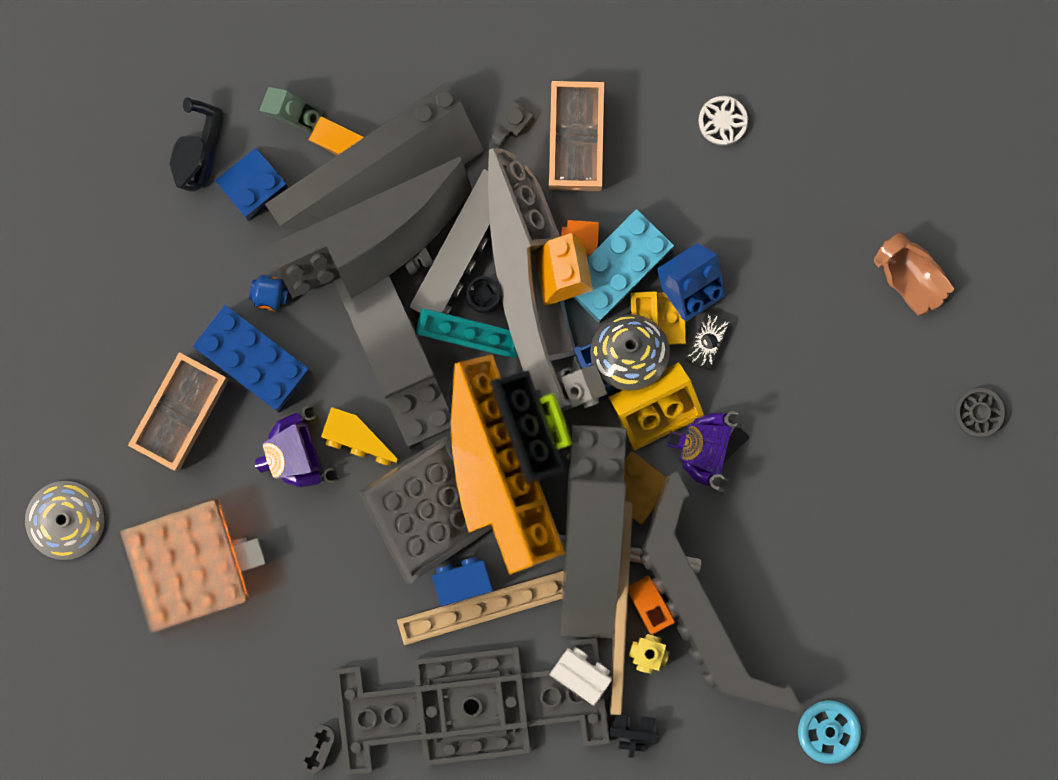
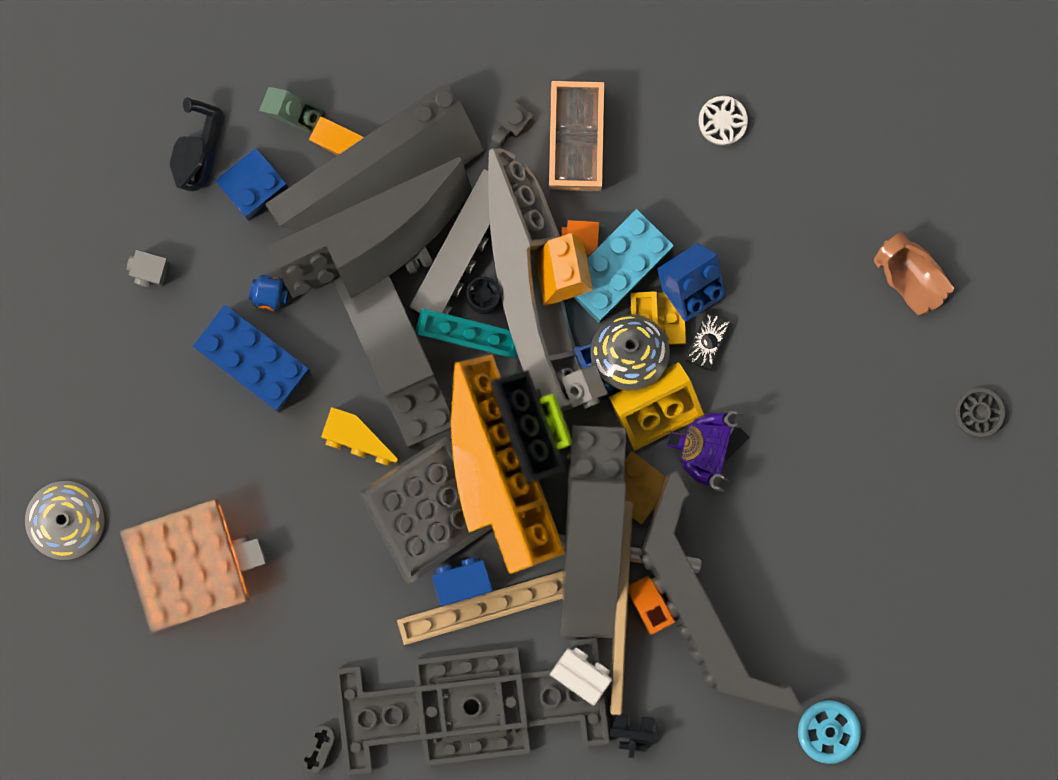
clear brick [128,352,229,472] -> none
dark purple torso [255,405,337,487] -> none
light yellow brick [629,634,669,674] -> none
none -> light grey brick [127,250,169,287]

